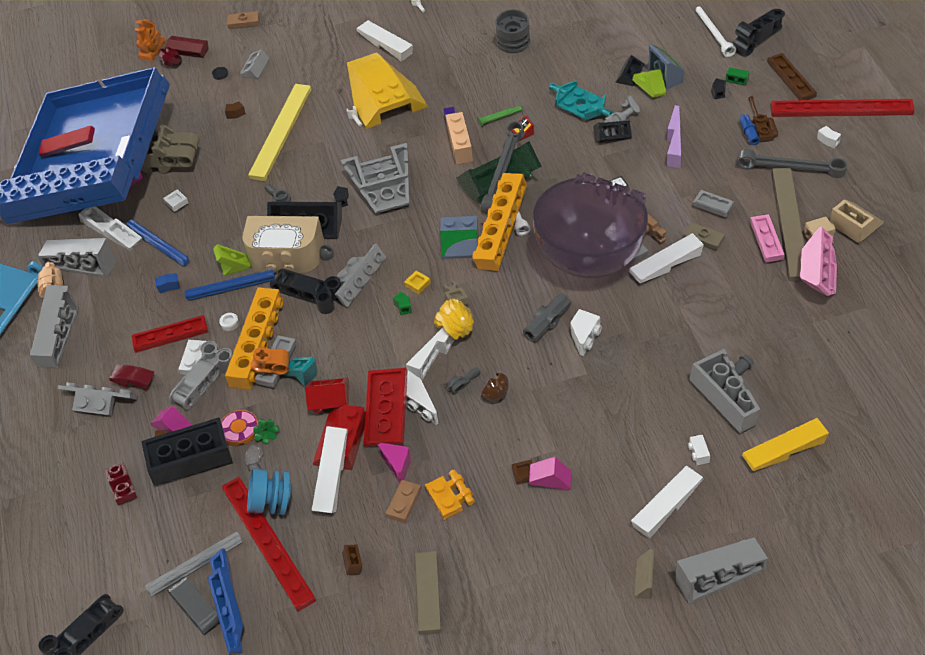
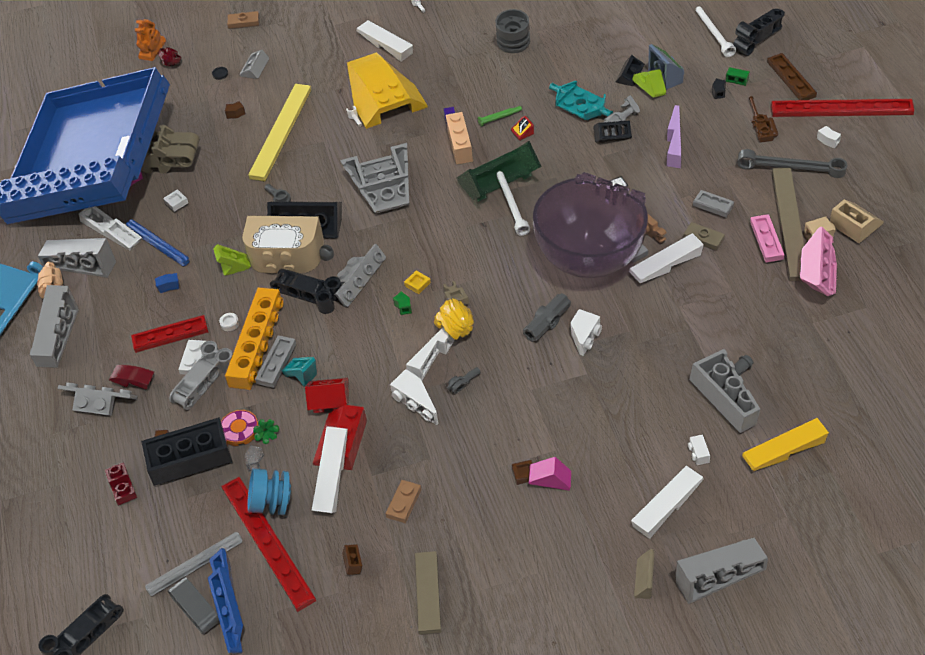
red tile [39,125,95,157] -> none
dark pink slope [150,406,193,432] -> none
dark red piece [165,36,209,58] -> none
blue axle [185,270,275,300] -> none
orange piece [251,347,289,375] -> none
black piece [333,186,349,207] -> none
red tile [363,367,408,448] -> none
dark pink slope [378,443,411,484] -> none
light orange plate [425,470,475,520] -> none
sand blue slope [440,216,479,259] -> none
light orange brick [473,173,527,271] -> none
dark grey piece [481,121,524,213] -> none
reddish brown hair [481,373,509,402] -> none
blue axle [739,114,760,145] -> none

